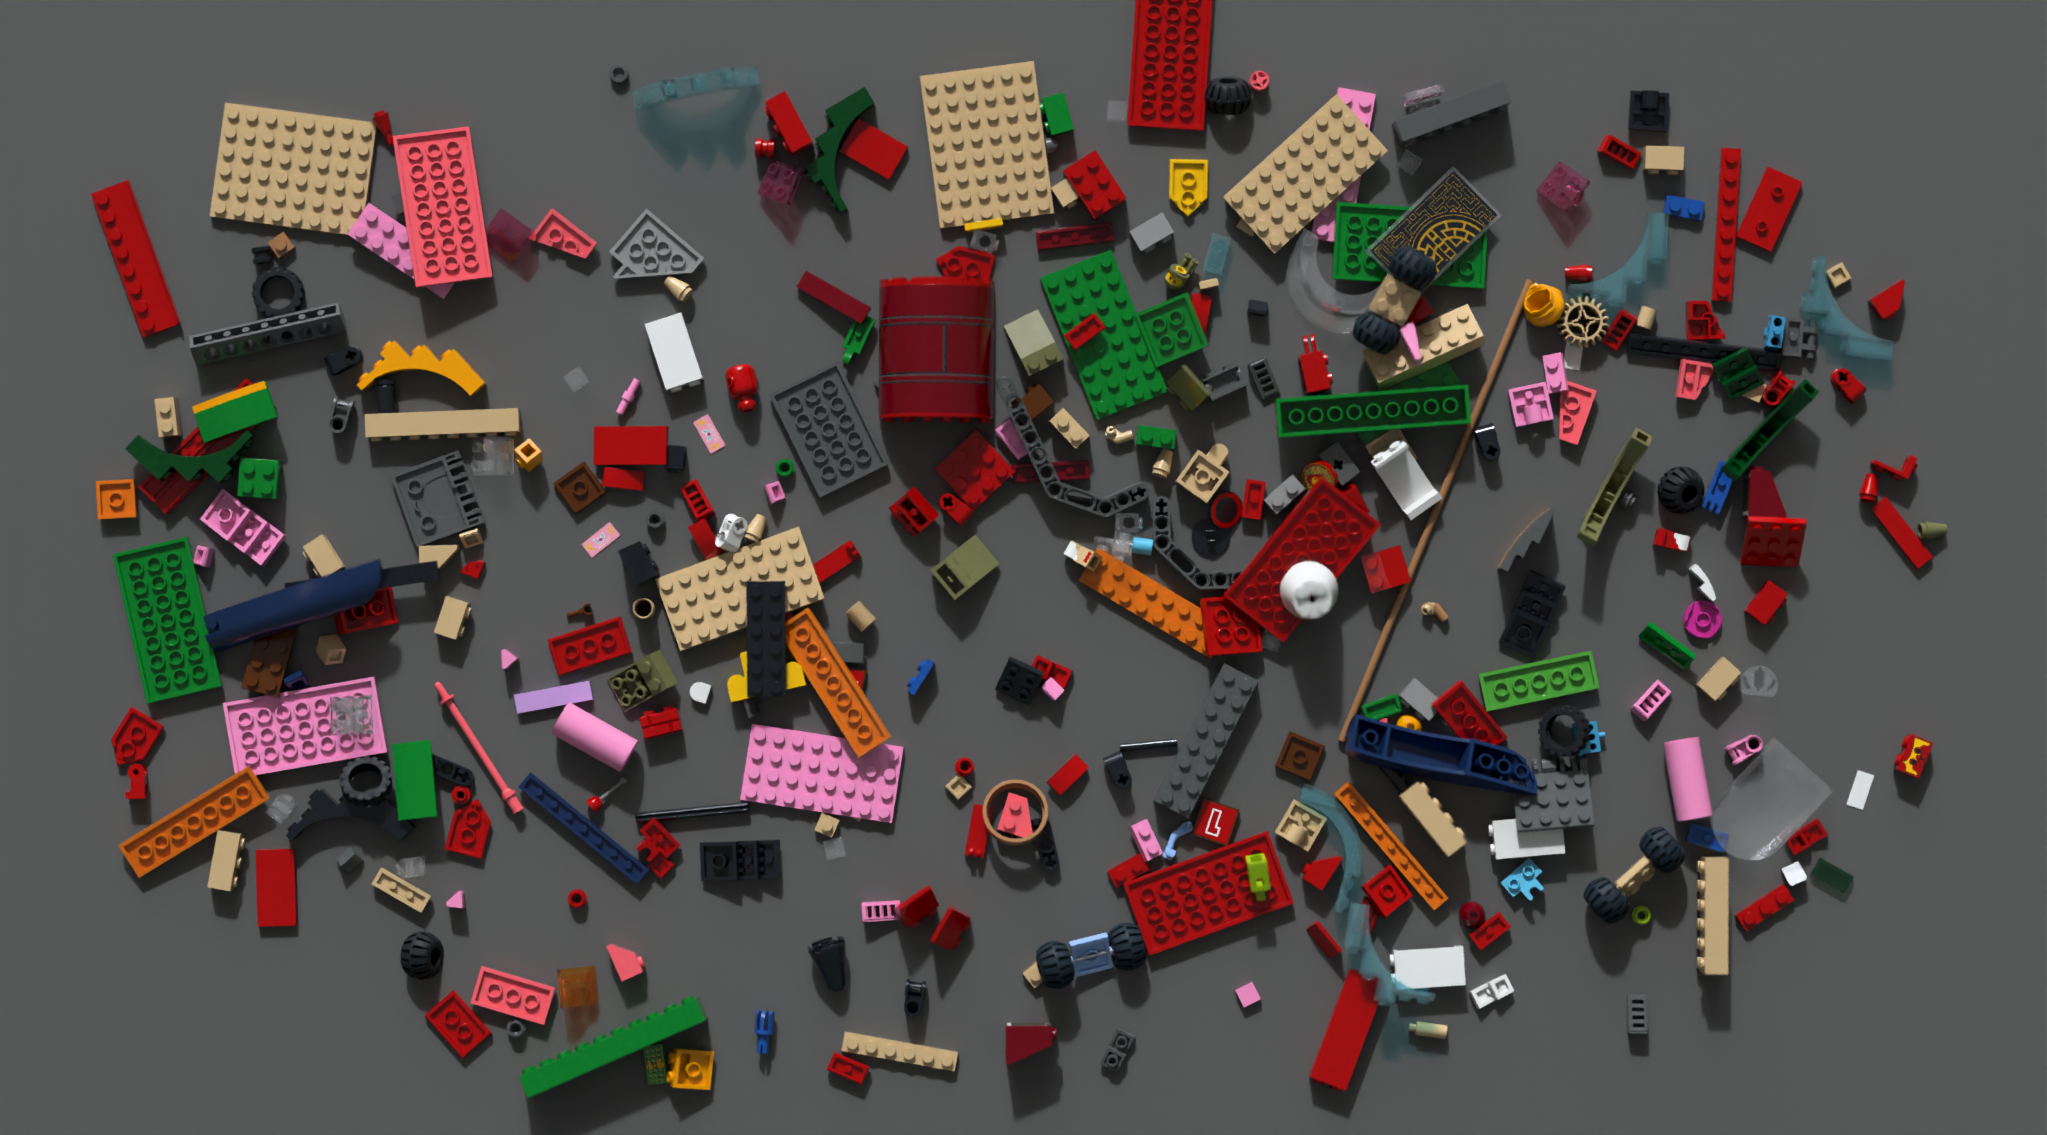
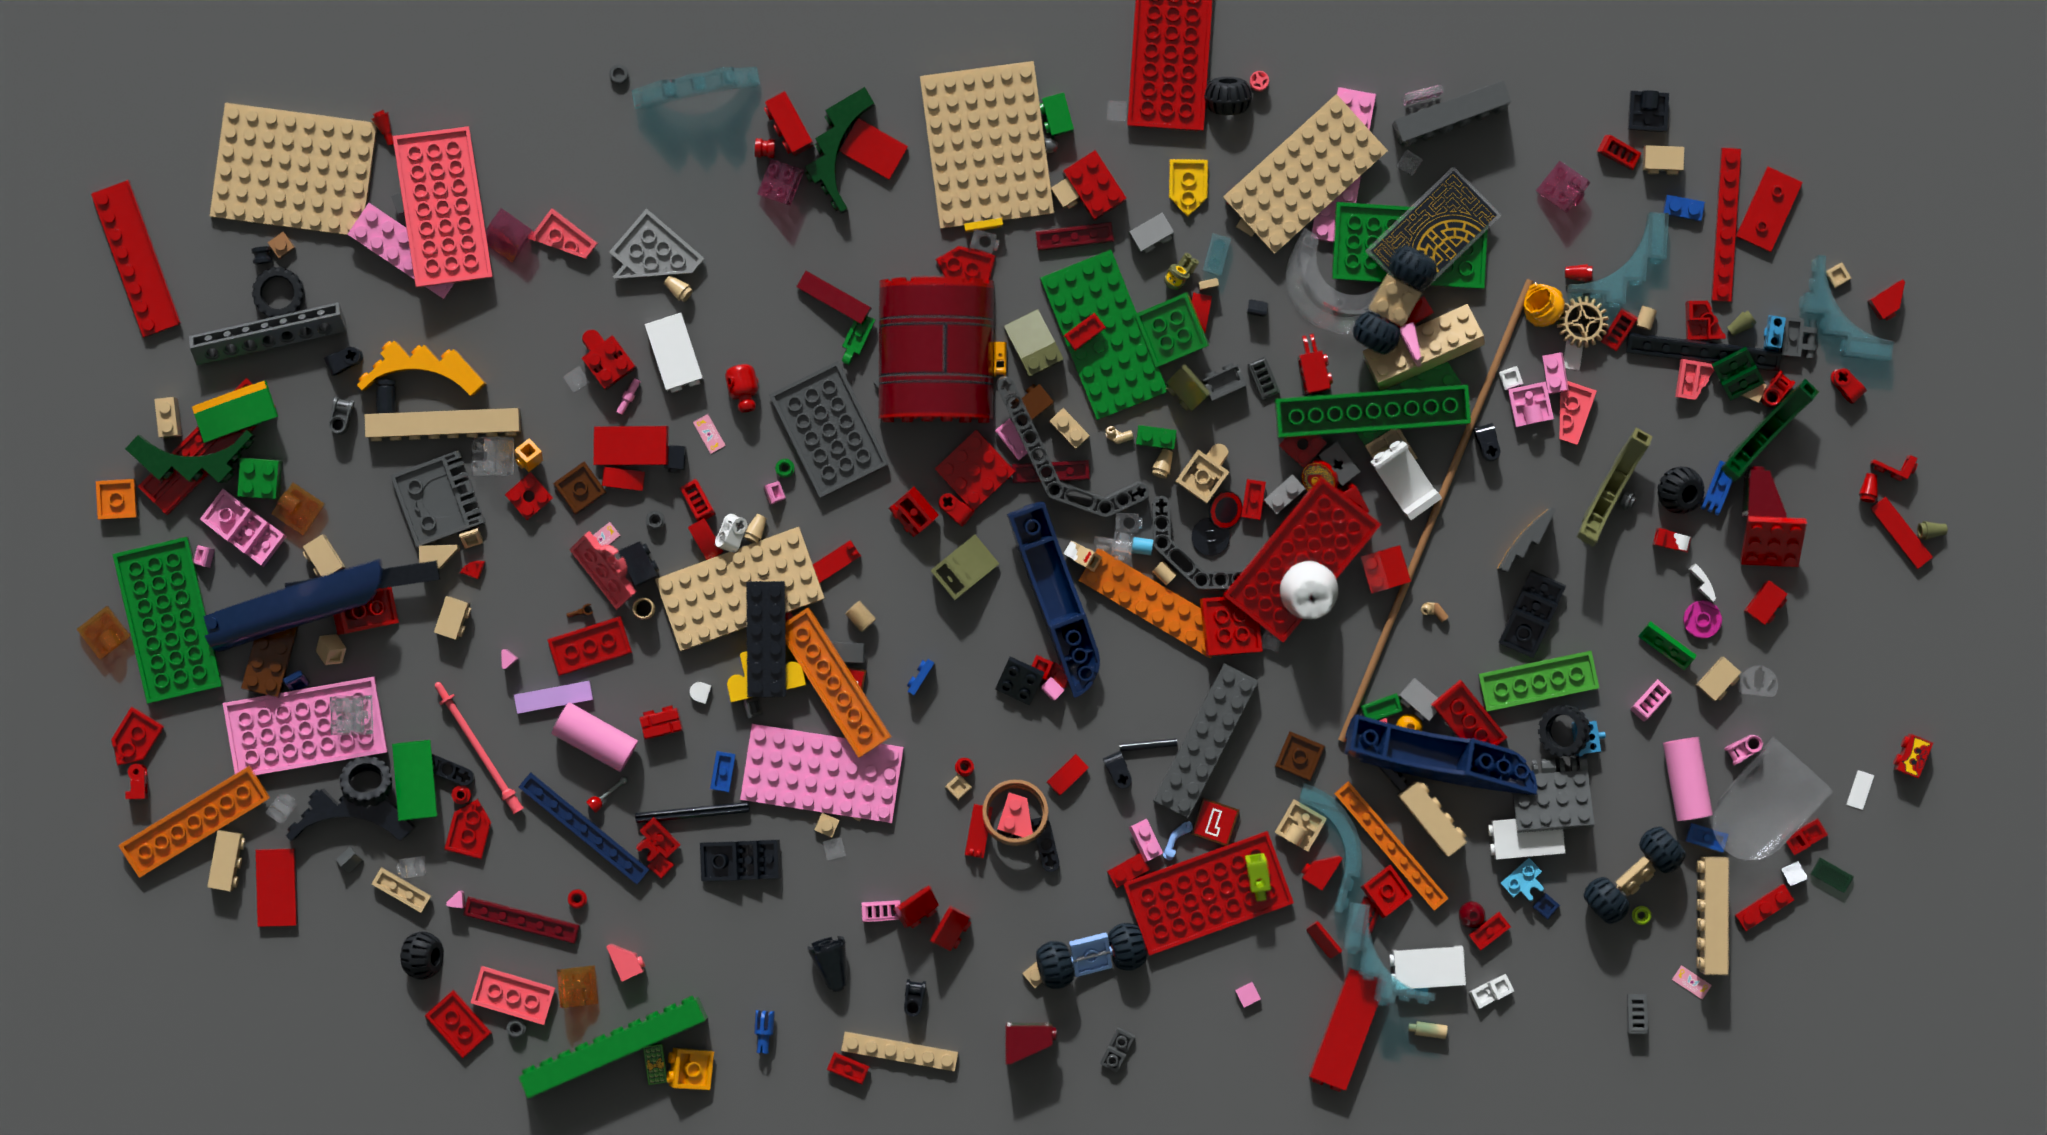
olive slope [607,650,678,712] -> none
none -> clear orange plate [77,606,131,660]
none -> clear orange plate [271,482,325,535]
none -> dark red tile [463,896,580,944]
none -> red piece [504,472,553,521]
none -> coral plate [569,531,637,610]
none -> red brick [582,330,637,390]
none -> blue plate [710,751,736,792]
none -> light orange bar [994,342,1007,377]
none -> dark blue slope [1007,502,1100,698]
none -> tan piece [1152,561,1177,586]
none -> red piece [1278,435,1327,468]
none -> white tile [1498,366,1523,390]
none -> dark blue tile [1533,893,1560,920]
none -> bright pink sticker [1672,965,1712,1000]
none -> olive cone [1727,310,1757,336]

